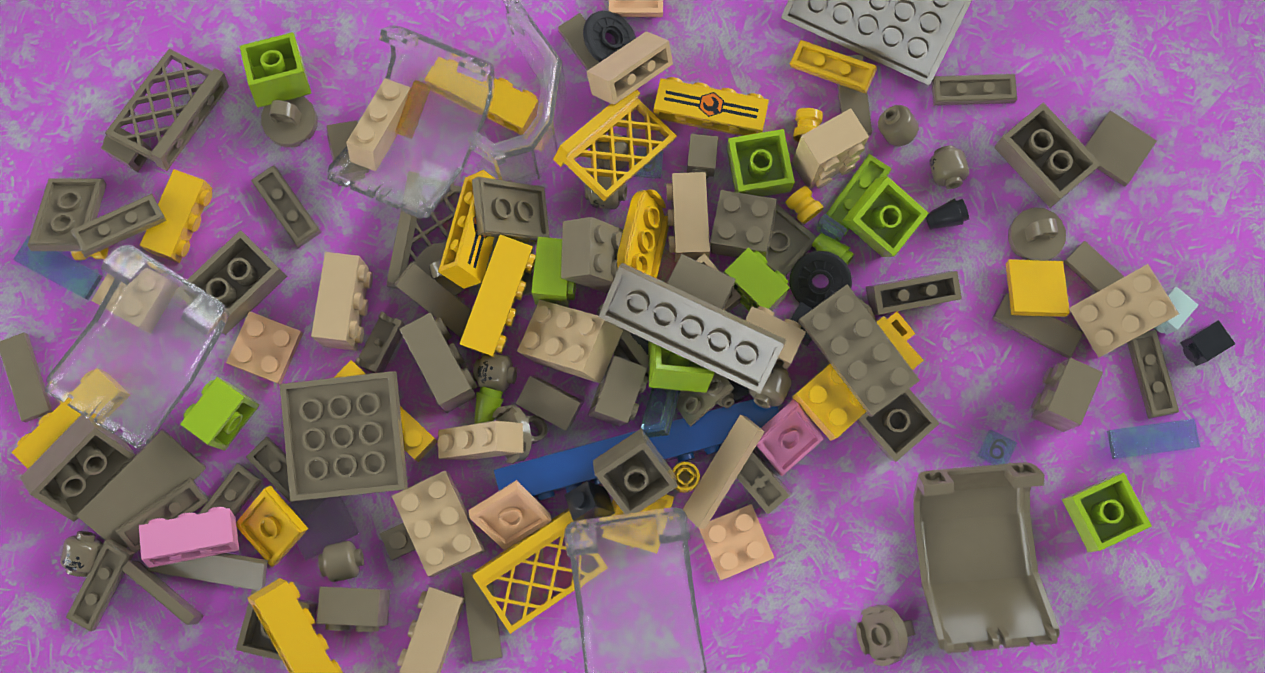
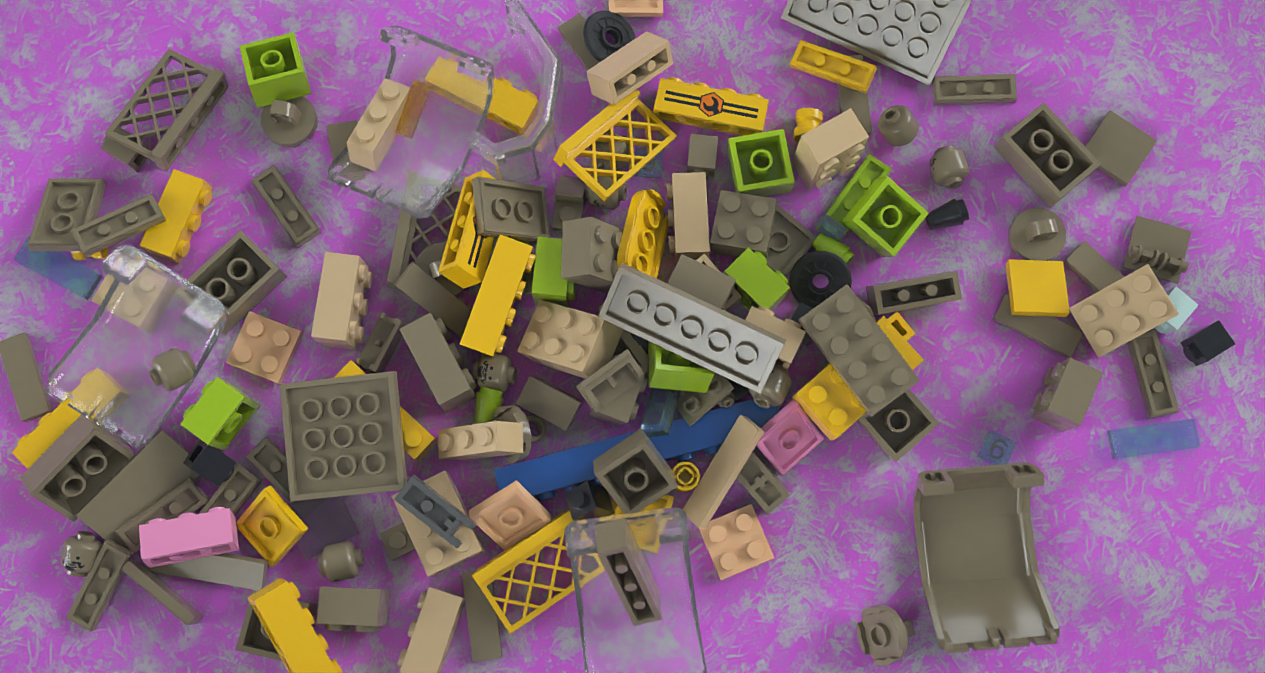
yellow wheel [785,185,824,225] -> none
lime brick [1061,472,1152,552] -> none
none -> dark tan head [148,348,196,391]
none -> black brick [183,439,237,487]
none -> dark grey hinge [394,475,477,548]
none -> dark tan slope [552,176,586,231]
none -> dark tan hinge [576,349,644,413]
none -> dark tan brick [596,518,662,626]
none -> dark tan hinge [1123,216,1191,284]

